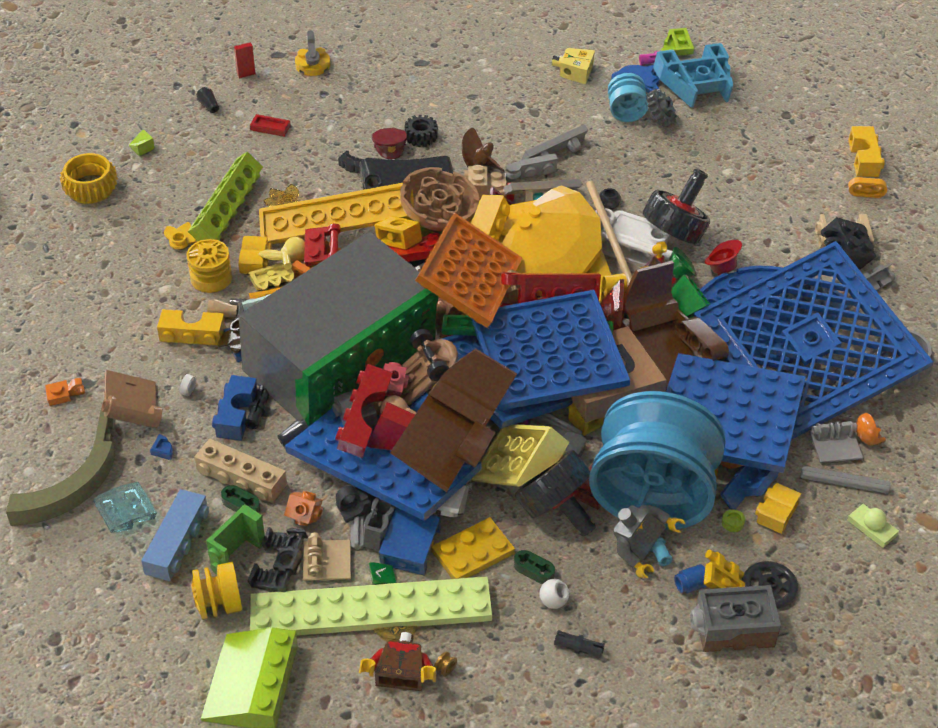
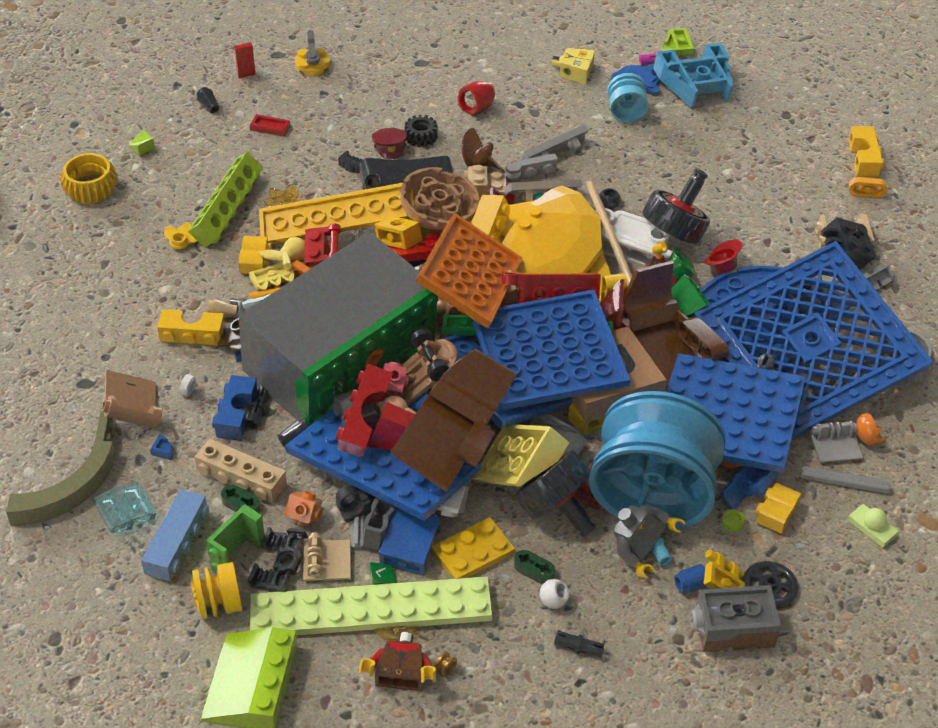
orange plate [45,378,85,406] -> none
yellow wheel [186,239,232,293] -> none
dark grey gear [646,88,677,127] -> none
none -> red piece [457,81,495,114]
none -> dark grey hinge [757,353,775,370]

